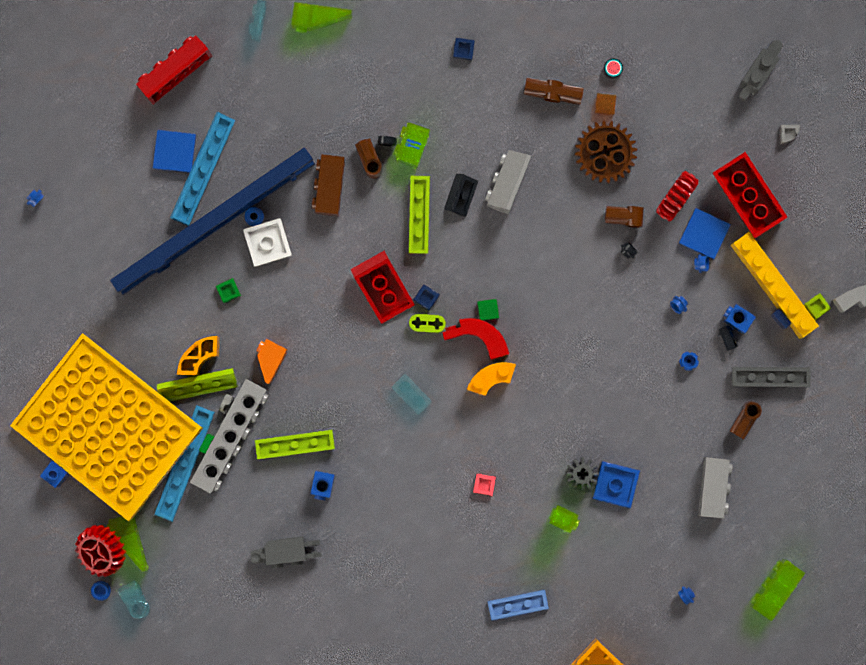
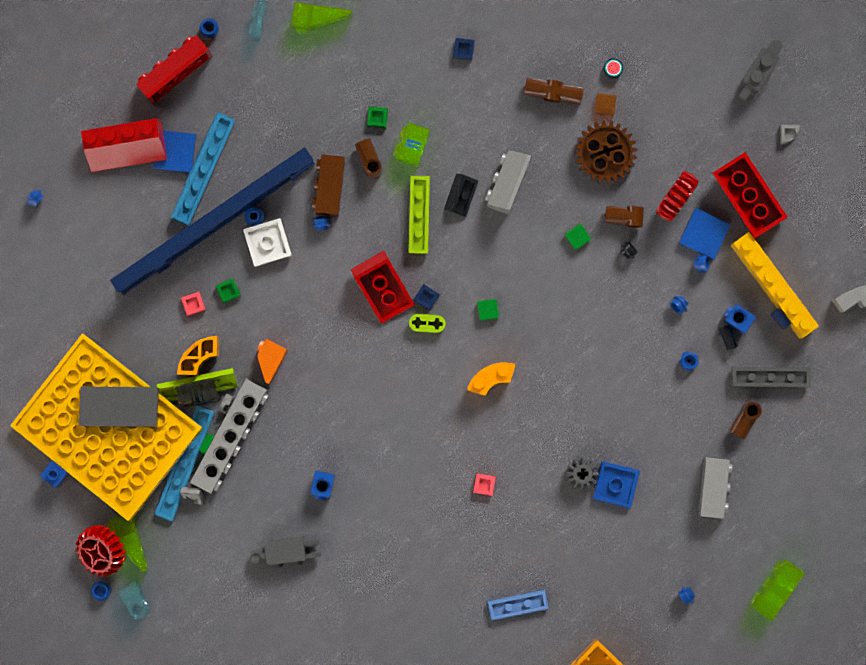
lime plate [255,430,335,459] -> none
black tile [377,136,397,147] -> none
clear light blue plate [391,374,432,415] -> none
red arch [442,318,509,360] -> none
clear neon green brick [547,504,580,533] -> none
lime tile [803,293,831,320] -> none
none -> dark grey tile [79,387,159,427]
none -> red slope [81,118,167,172]
none -> clear smoke hinge [175,379,221,408]
none -> light grey tile [180,487,205,505]
none -> coral tile [181,292,206,316]
none -> blue plate [199,18,219,38]
none -> blue plate [312,217,331,230]
none -> green tile [367,107,388,128]
none -> green tile [564,223,591,250]

